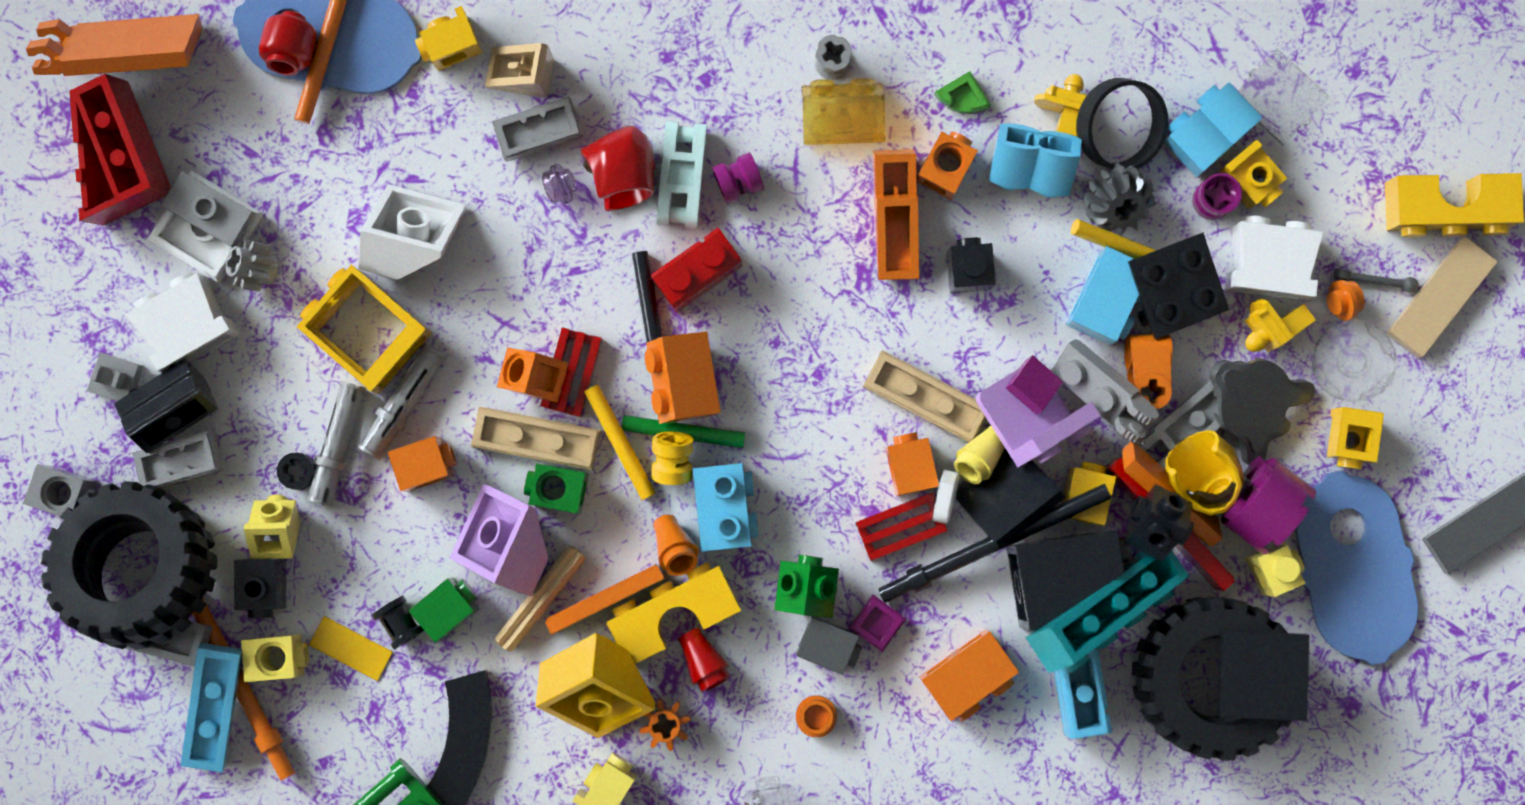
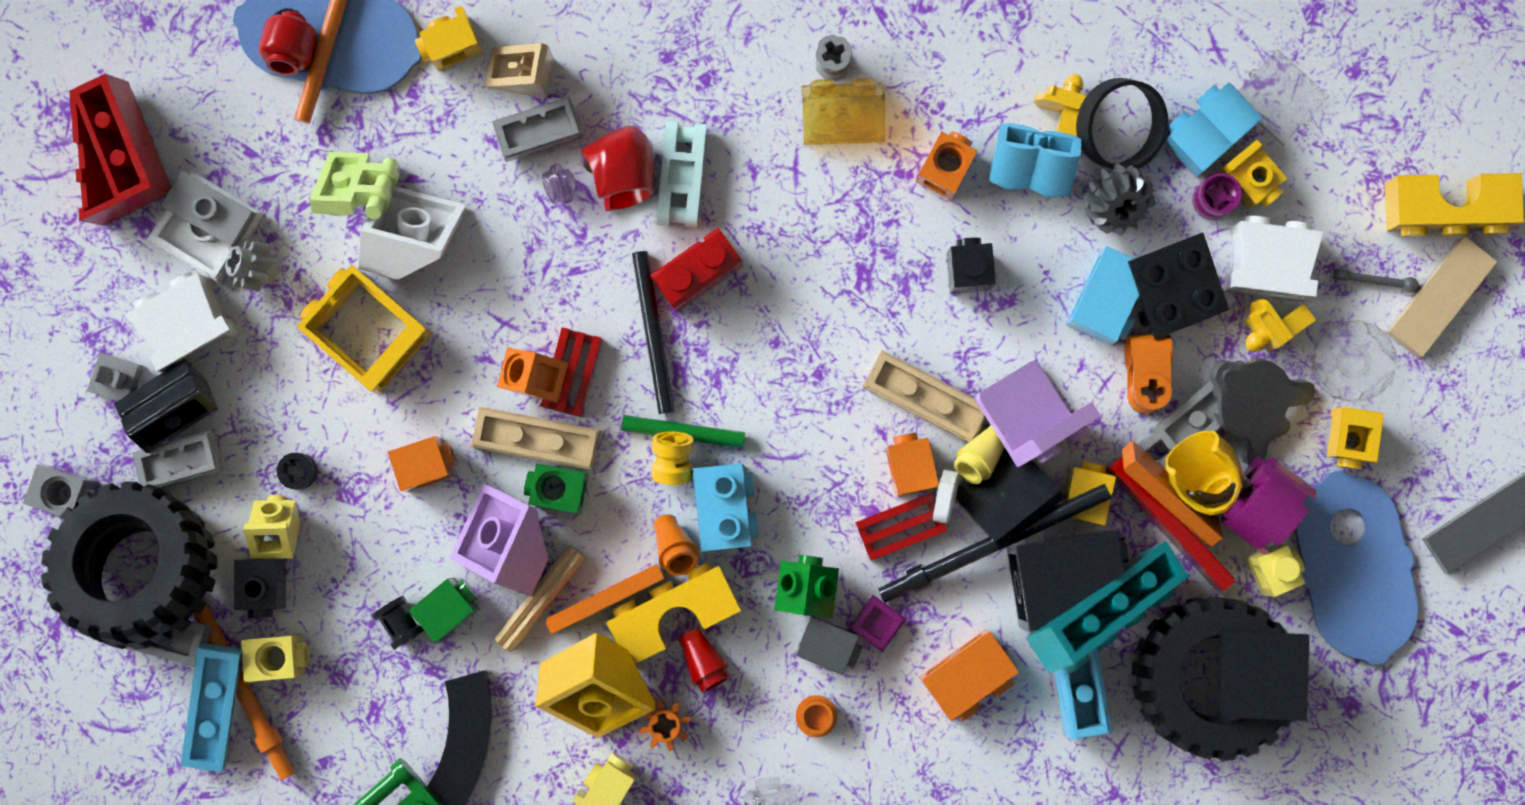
orange tile [26,14,203,76] -> none
light grey pin [306,381,366,507] -> none
yellow sticker [309,616,393,681] -> none
light grey pin [357,343,447,460] -> none
yellow bar [584,384,656,500] -> none
orange brick [645,331,721,424] -> none
magenta wheel [712,152,765,205] -> none
orange slope [873,149,919,280] -> none
bright green tile [934,71,991,114] -> none
magenta tile [1006,355,1063,415] -> none
light grey hinge [1051,339,1159,444] -> none
yellow bar [1070,219,1156,259] -> none
black brick [1125,484,1194,562] -> none
orange plate [1326,280,1365,321] -> none
none -> yellowish green plate [309,152,399,219]

